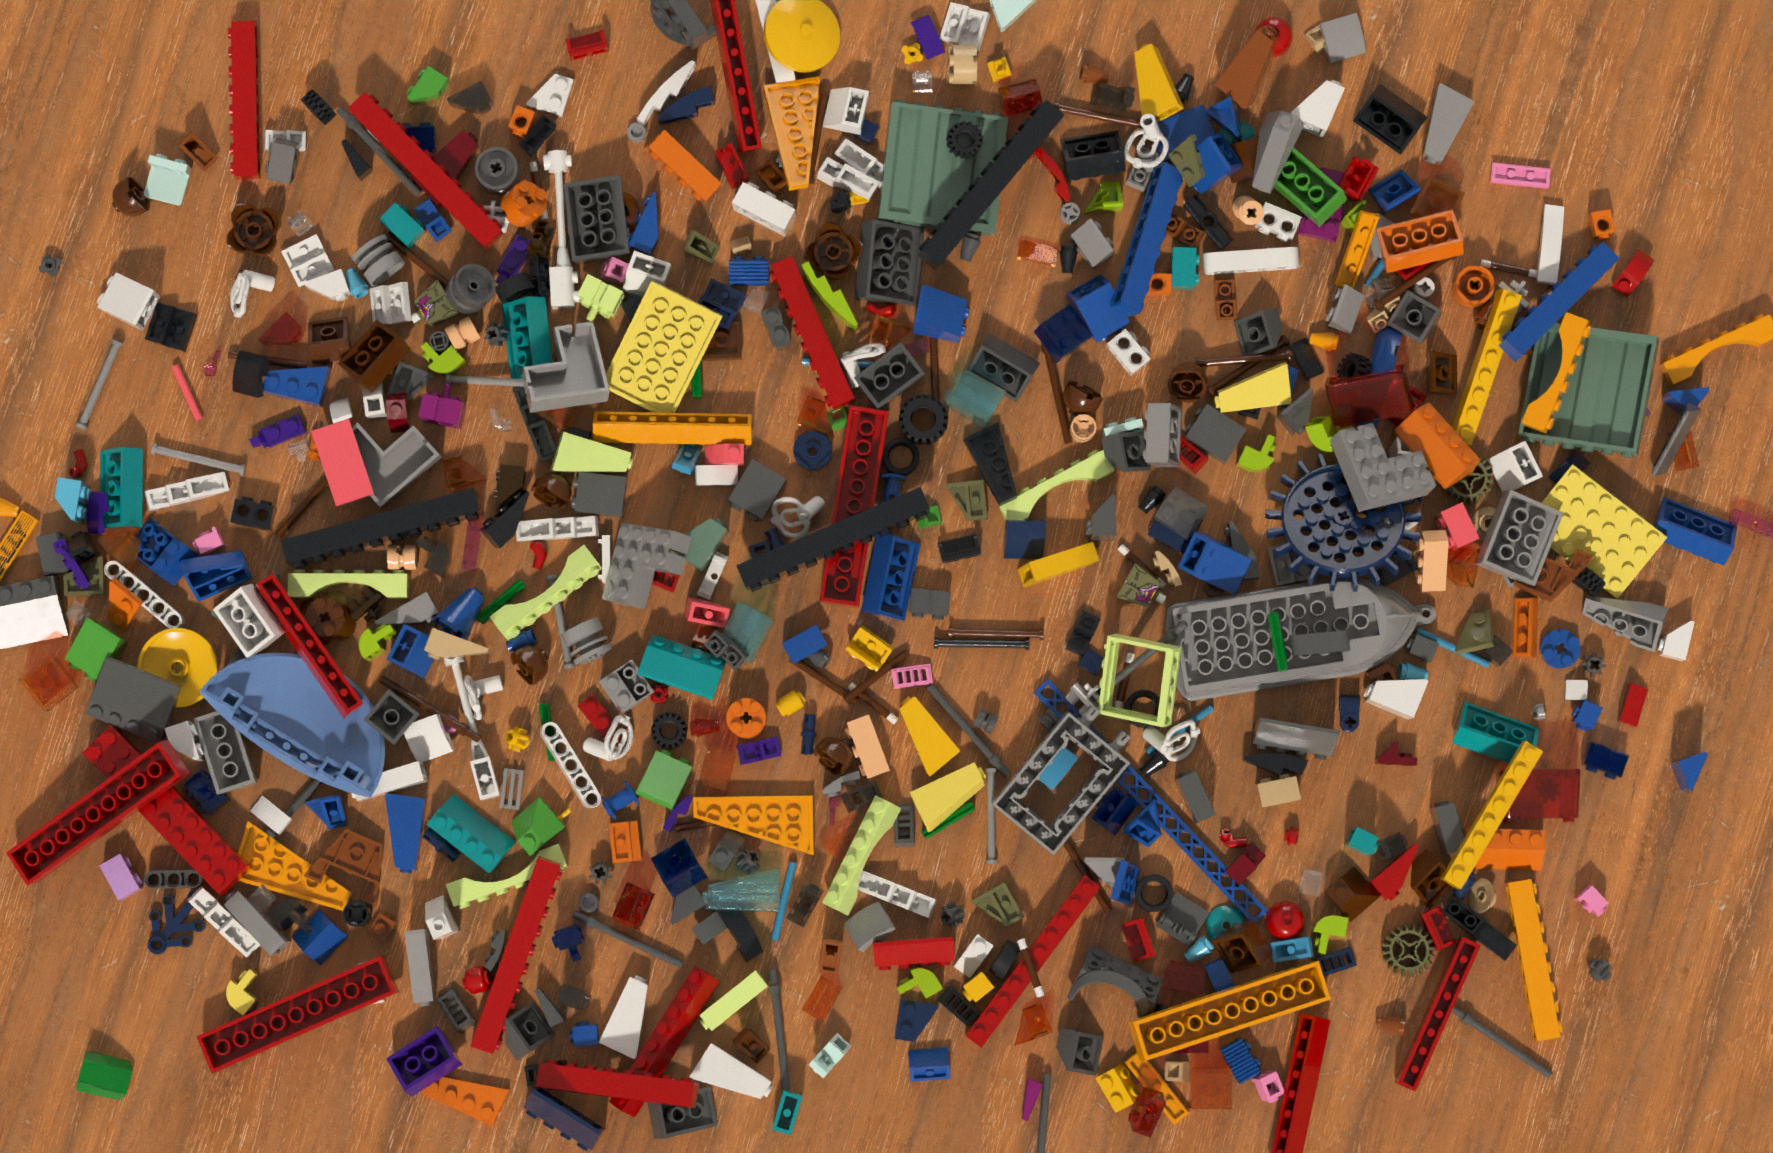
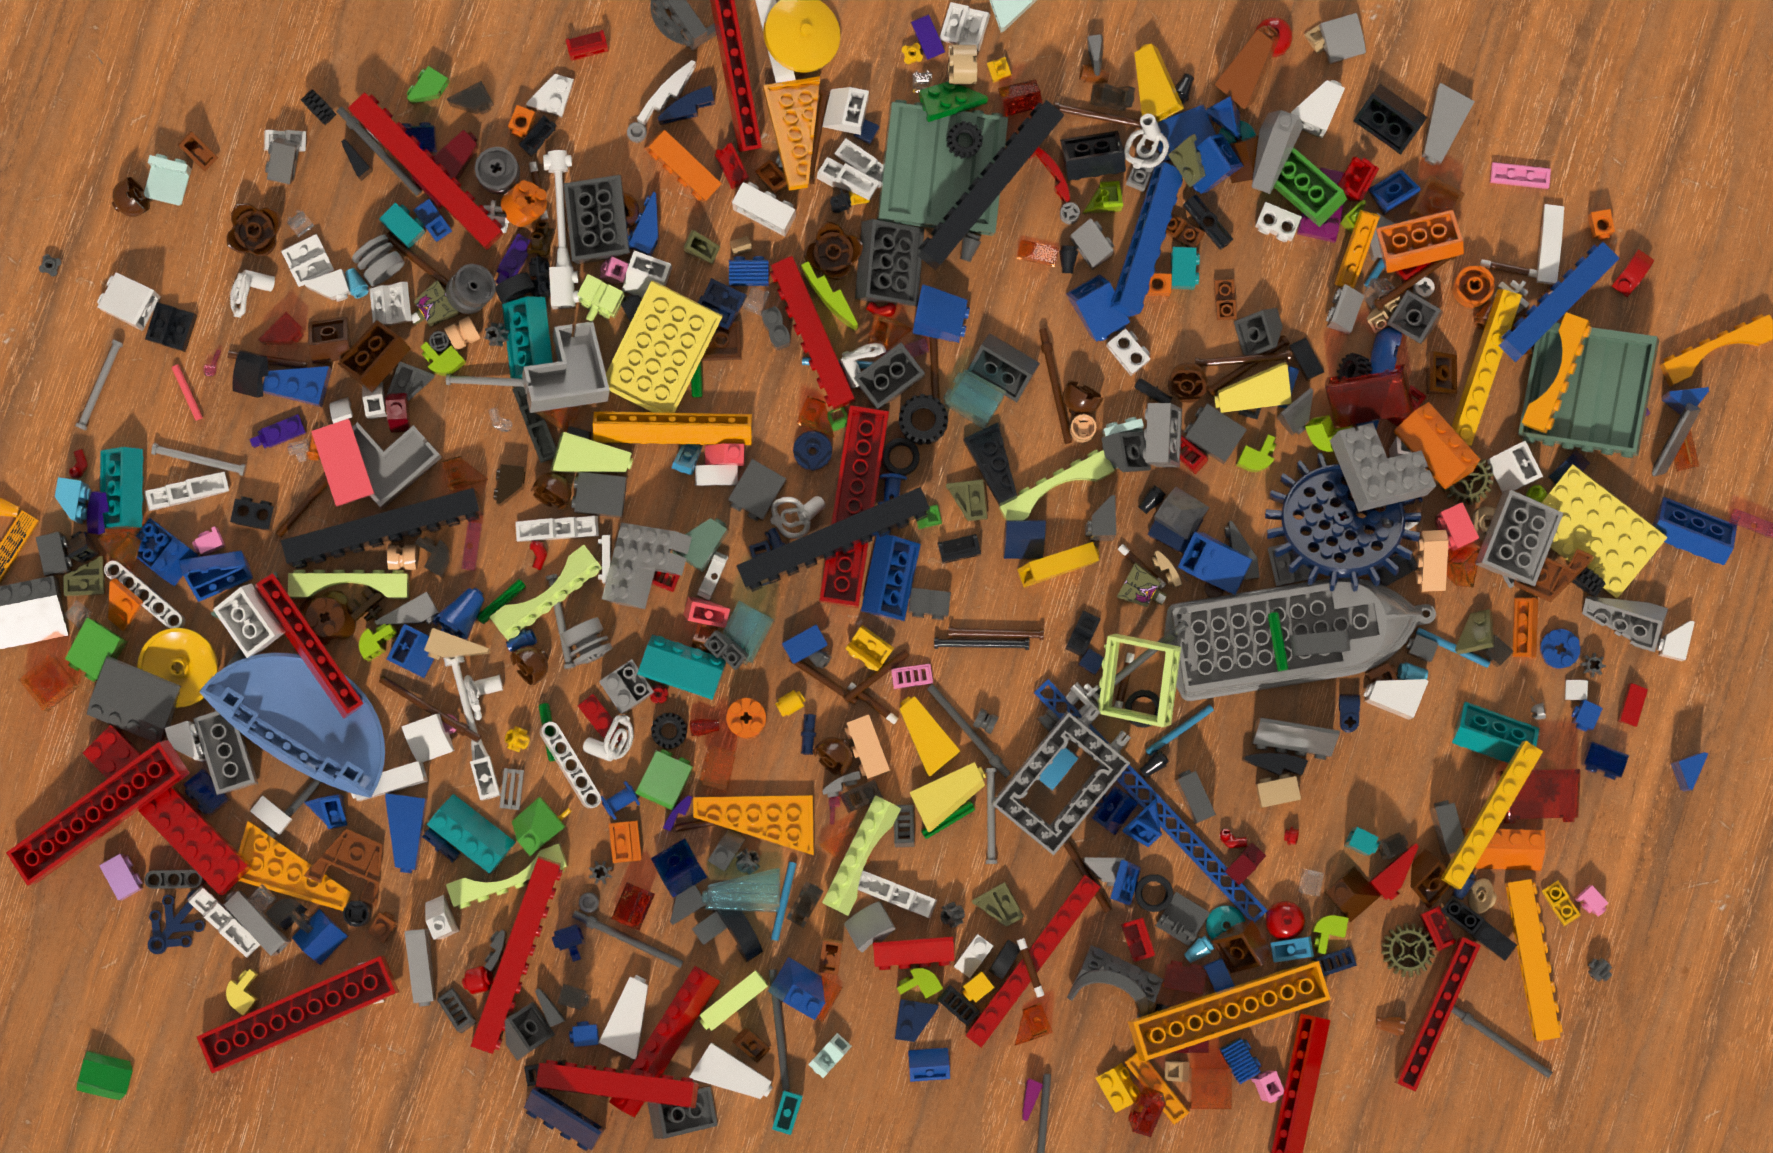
dark purple hinge [53,538,92,590] -> none
red brick [228,21,260,180] -> none
dark grey slope [364,689,420,745] -> none
dark purple brick [386,1026,462,1097] -> none
magenta brick [418,384,466,430] -> none
orange wing [420,1077,509,1126] -> none
black slope [480,490,530,548] -> none
dark purple slope [736,737,782,765] -> none
clear blue brick [1034,304,1093,363] -> none
dark grey slope [1056,1028,1104,1076] -> none
white piece [1143,719,1200,761] -> none
white beam [1202,247,1300,275] -> none
light nougat piece [1232,195,1264,225] -> none
light orange cone [1309,332,1339,351] -> none
dark red slope [1375,741,1417,766] -> none
none -> blue slope [768,957,825,1020]
none -> green wing [919,81,988,122]
none -> dark grey slope [1087,34,1104,76]
none -> black axle [1134,378,1173,403]
none -> lime tile [1526,485,1547,503]
none -> yellow slope [1541,881,1581,926]

